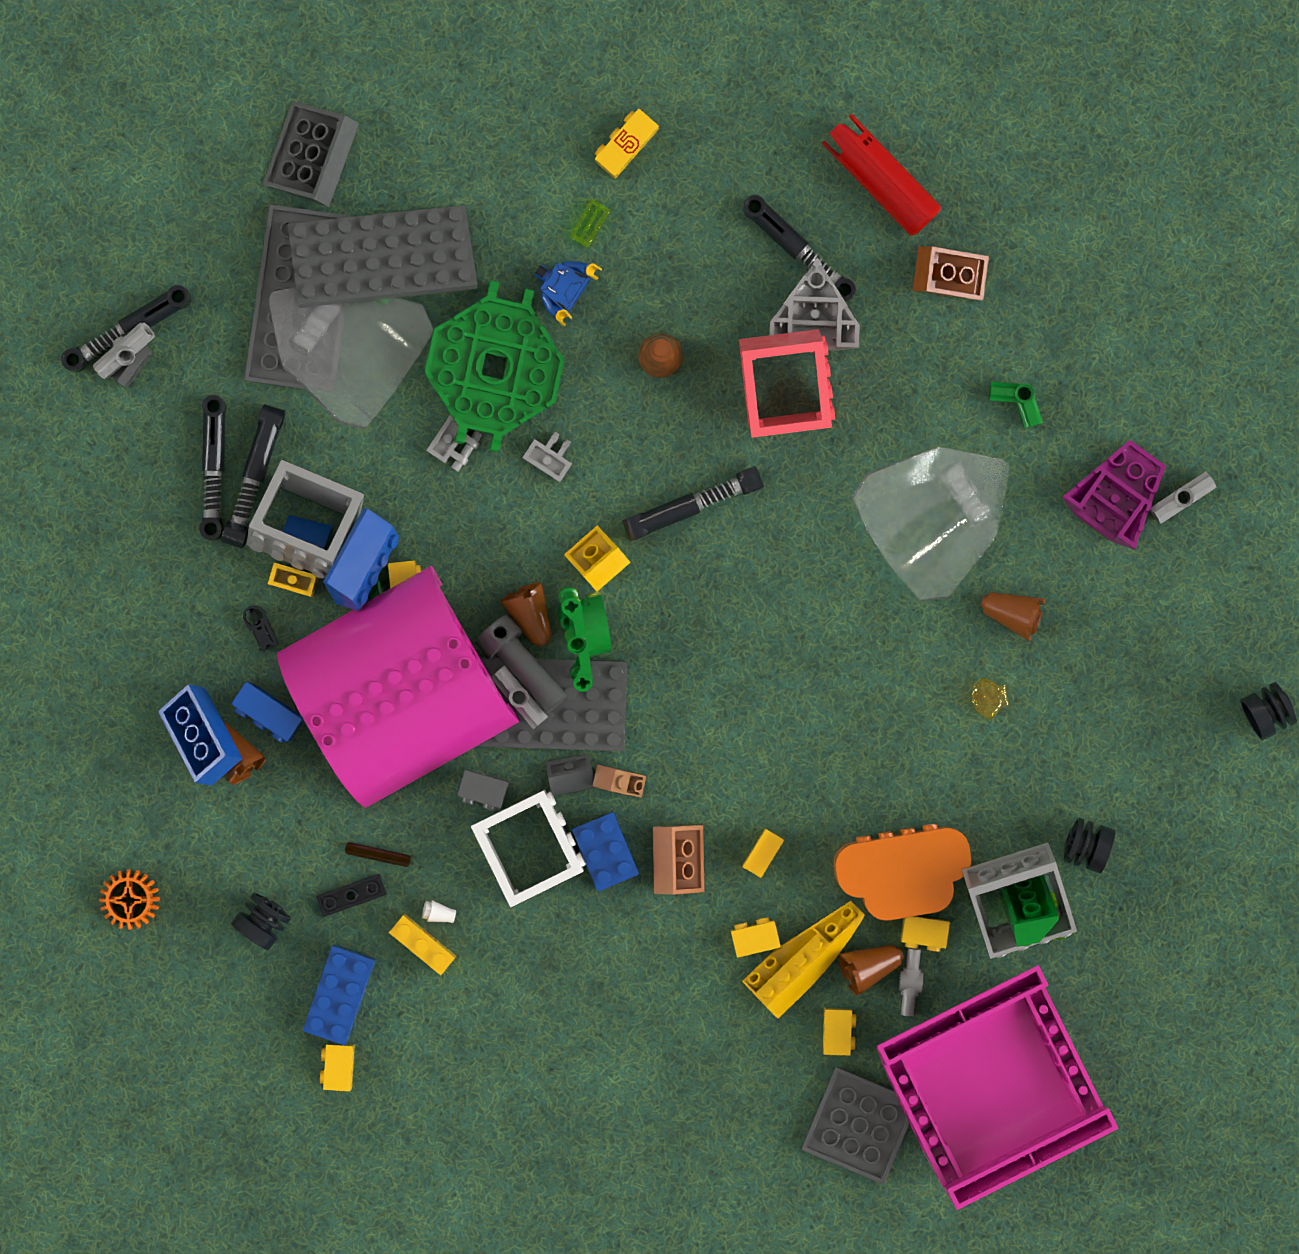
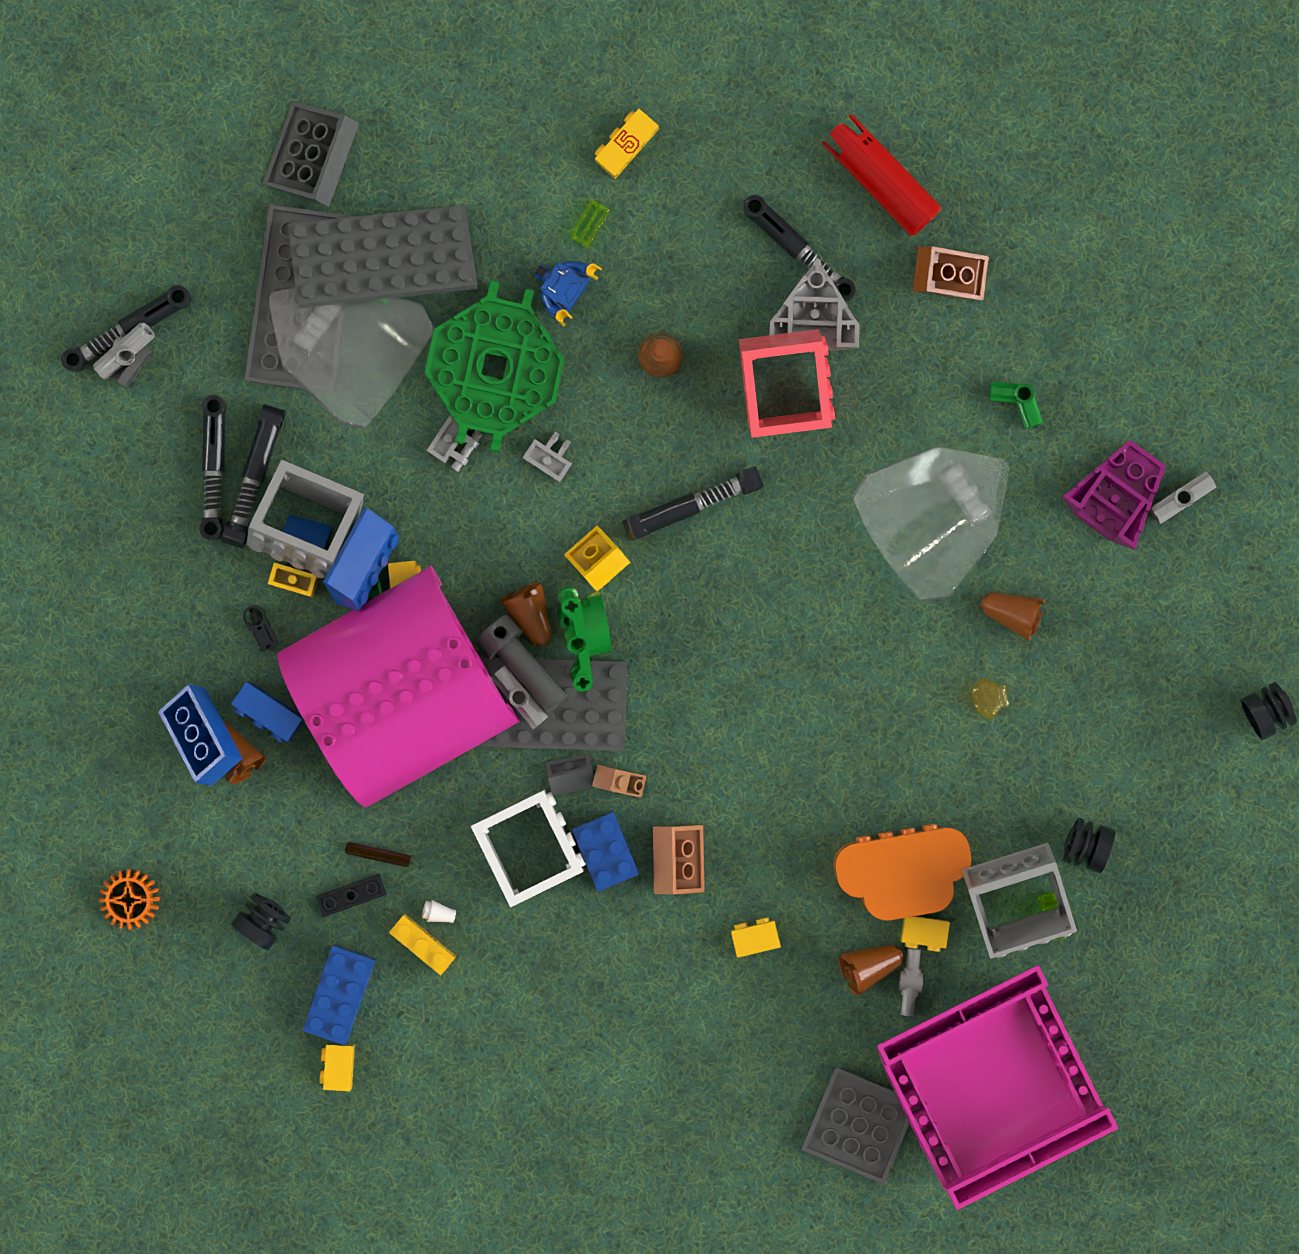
dark grey brick [457,769,510,811] -> none
yellow panel [742,828,784,878] -> none
yellow wedge [742,901,865,1019] -> none
yellow brick [823,1008,856,1056] -> none
green slope [999,875,1059,947] -> none

